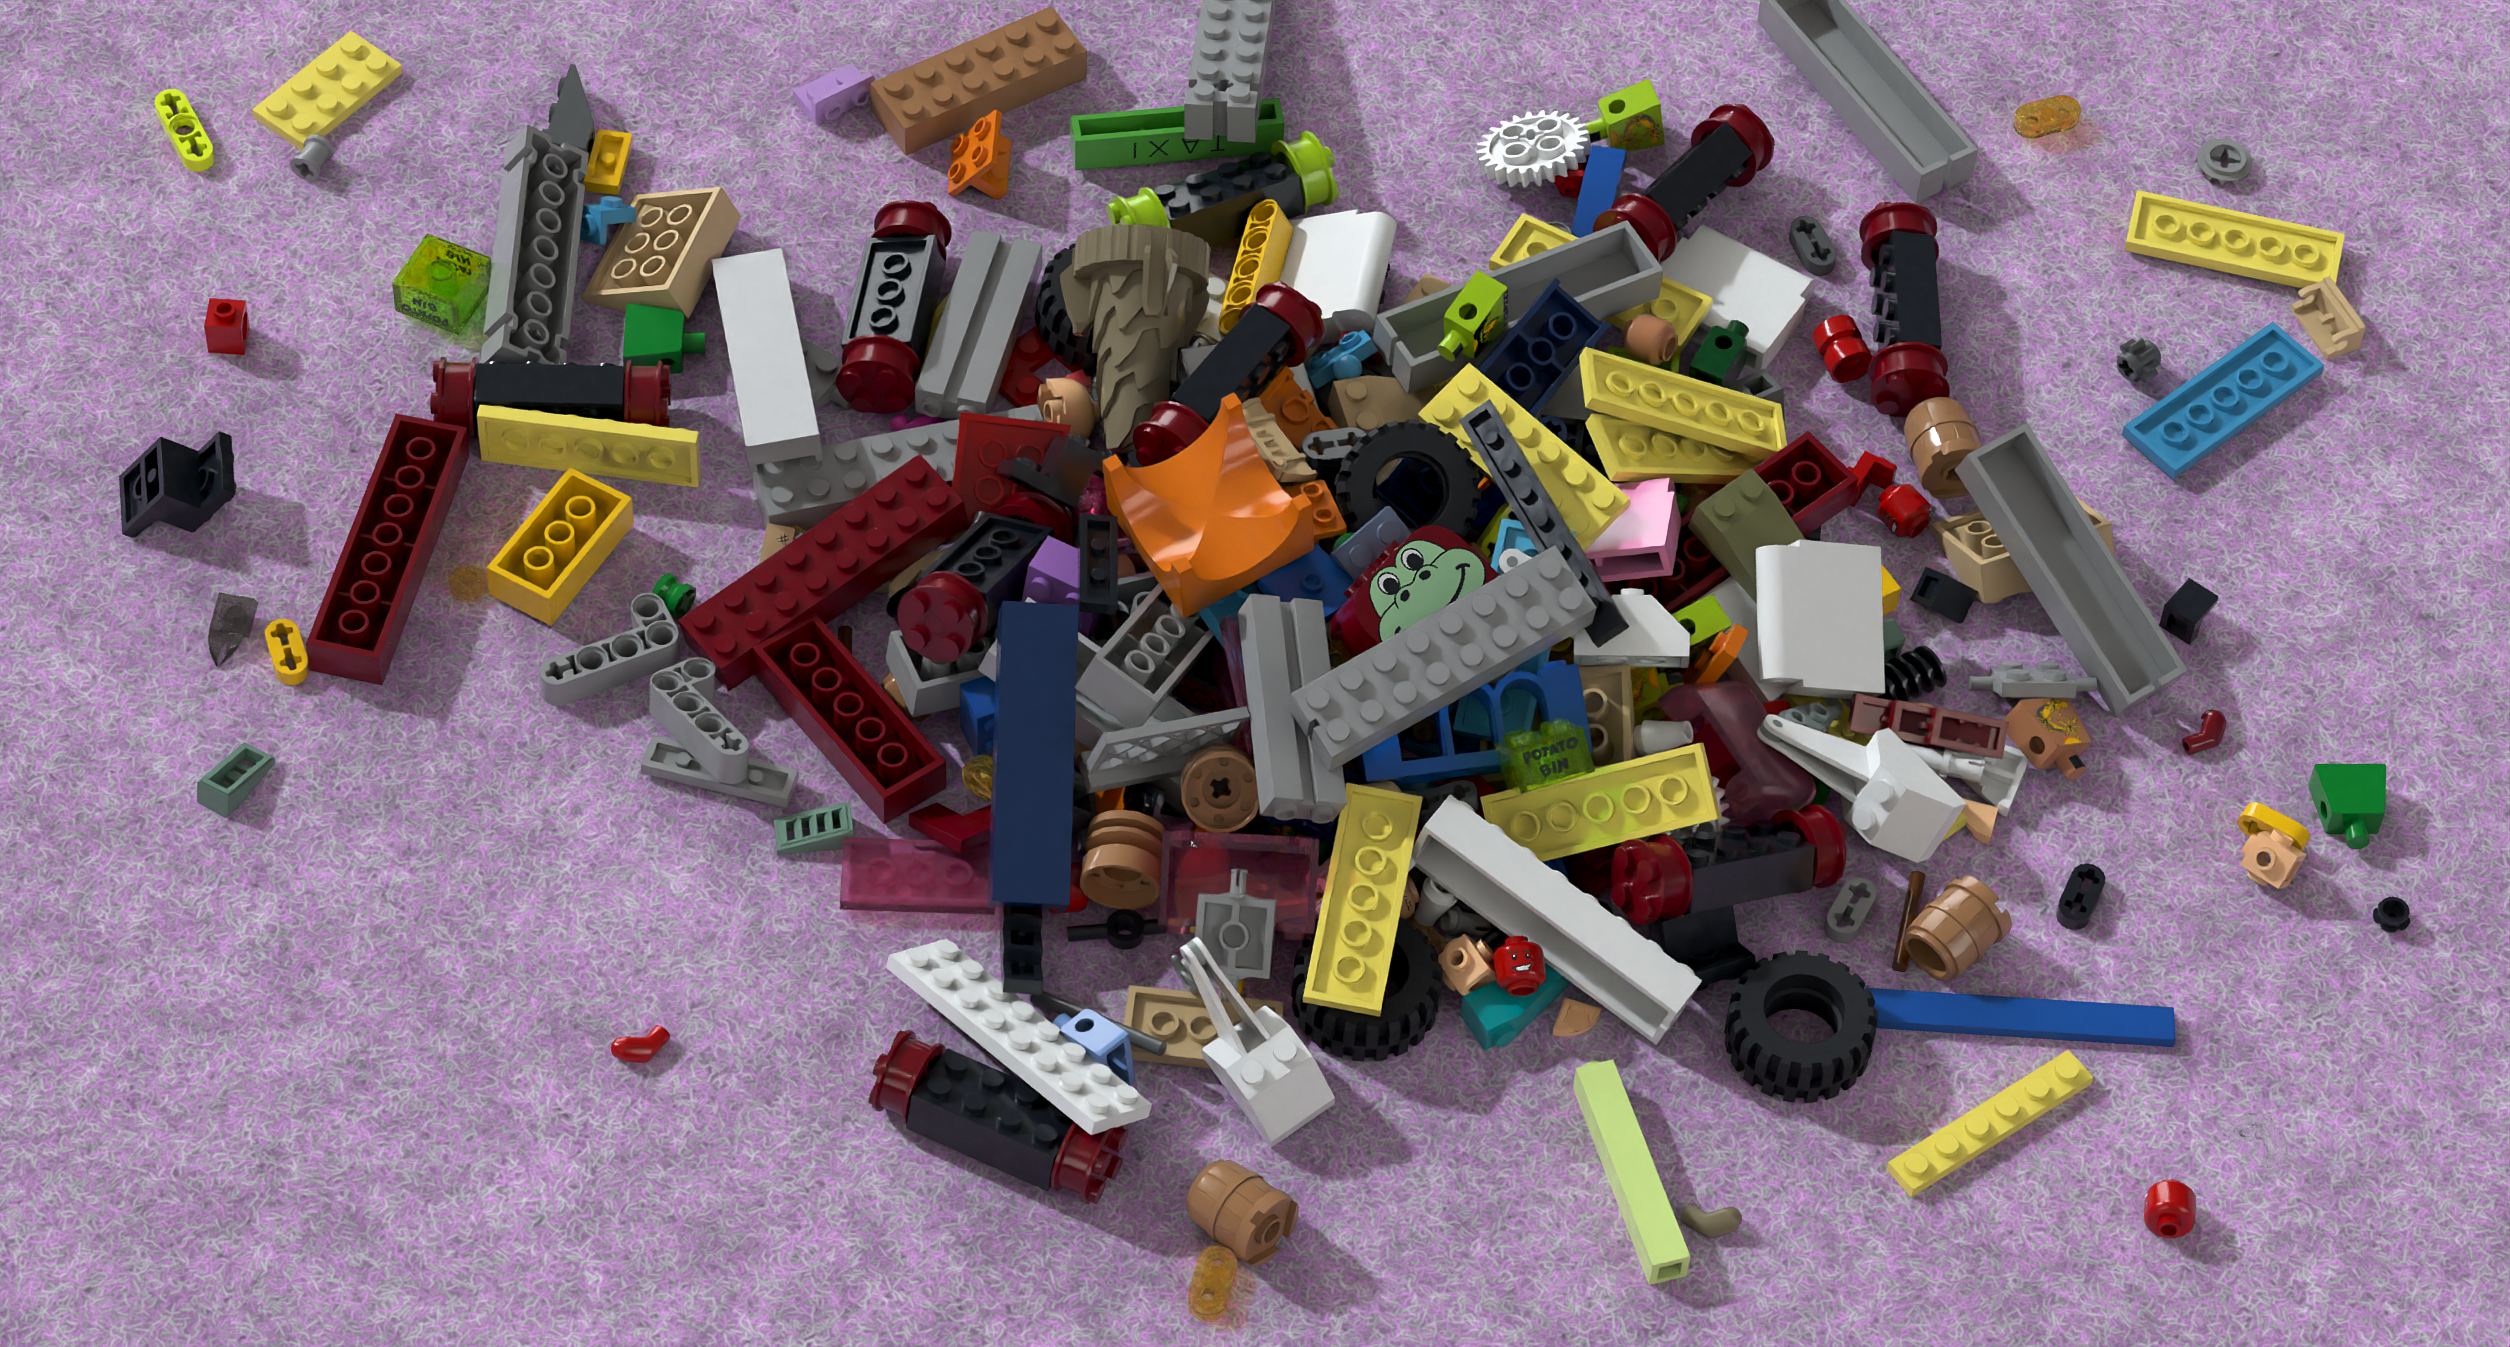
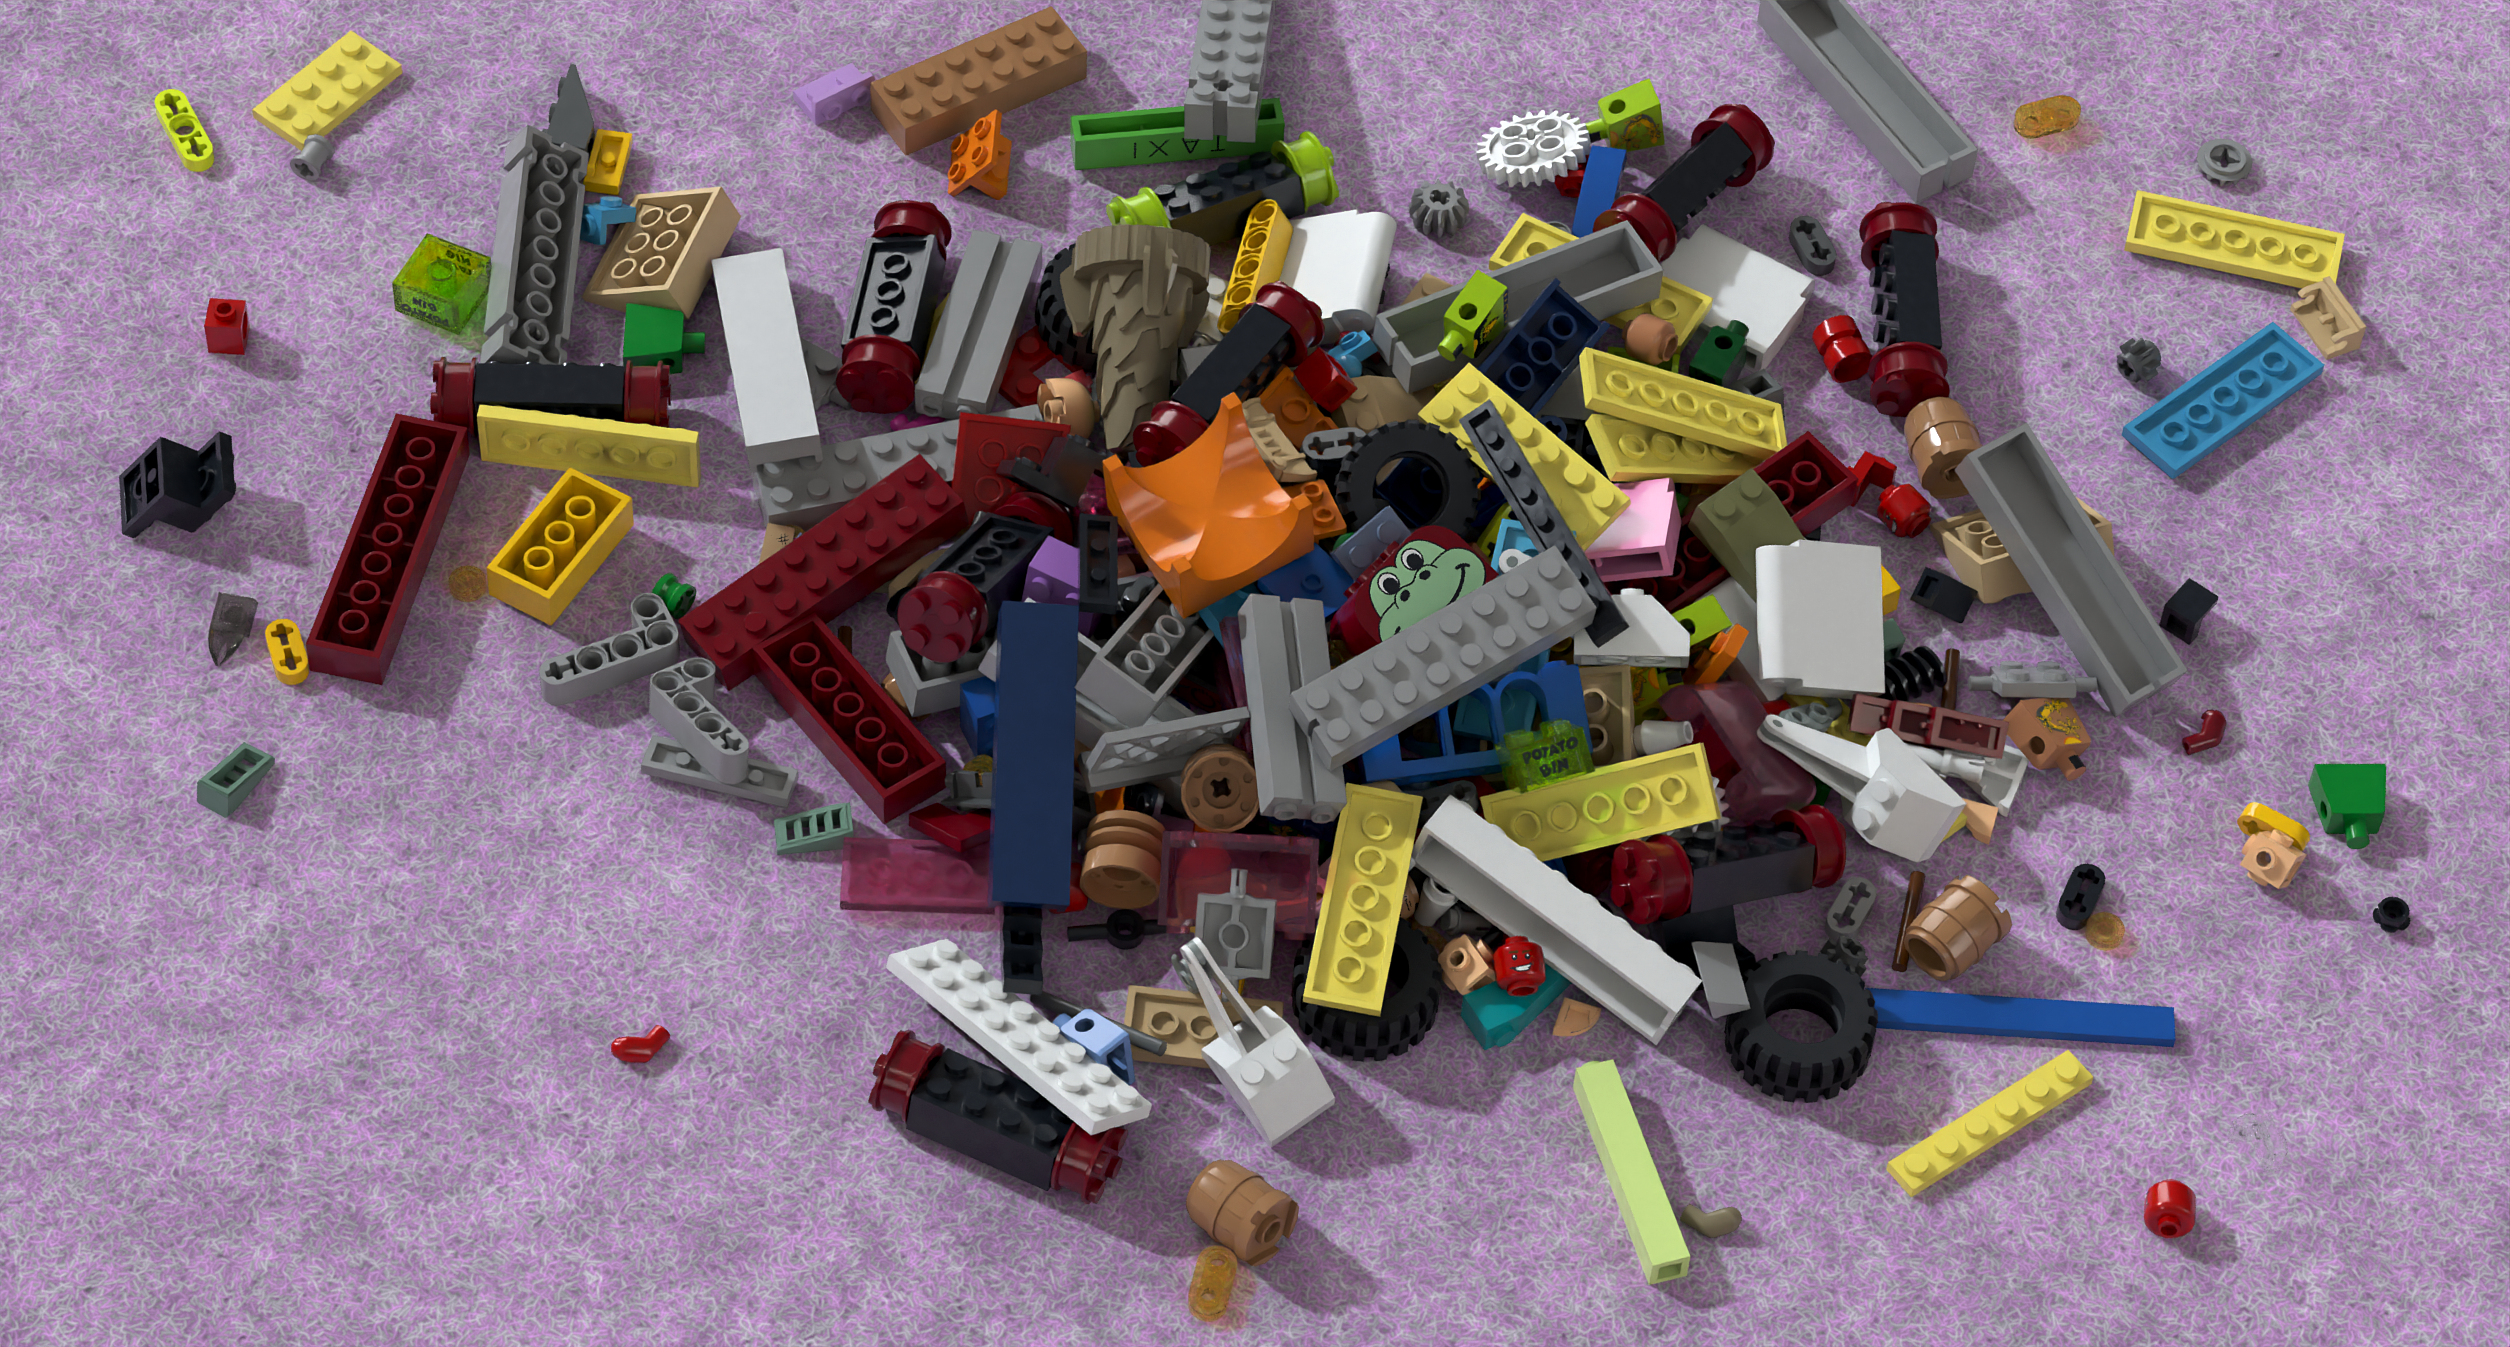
none -> dark grey hinge [941,770,992,812]
none -> dark grey plate [1120,575,1155,615]
none -> red brick [1293,347,1358,414]
none -> light grey gear [1409,178,1469,239]
none -> light grey slope [1692,941,1751,1019]
none -> dark grey gear [1820,936,1868,977]
none -> reddish brown bar [1941,648,1960,710]
none -> clear yellow tile [2085,912,2125,951]

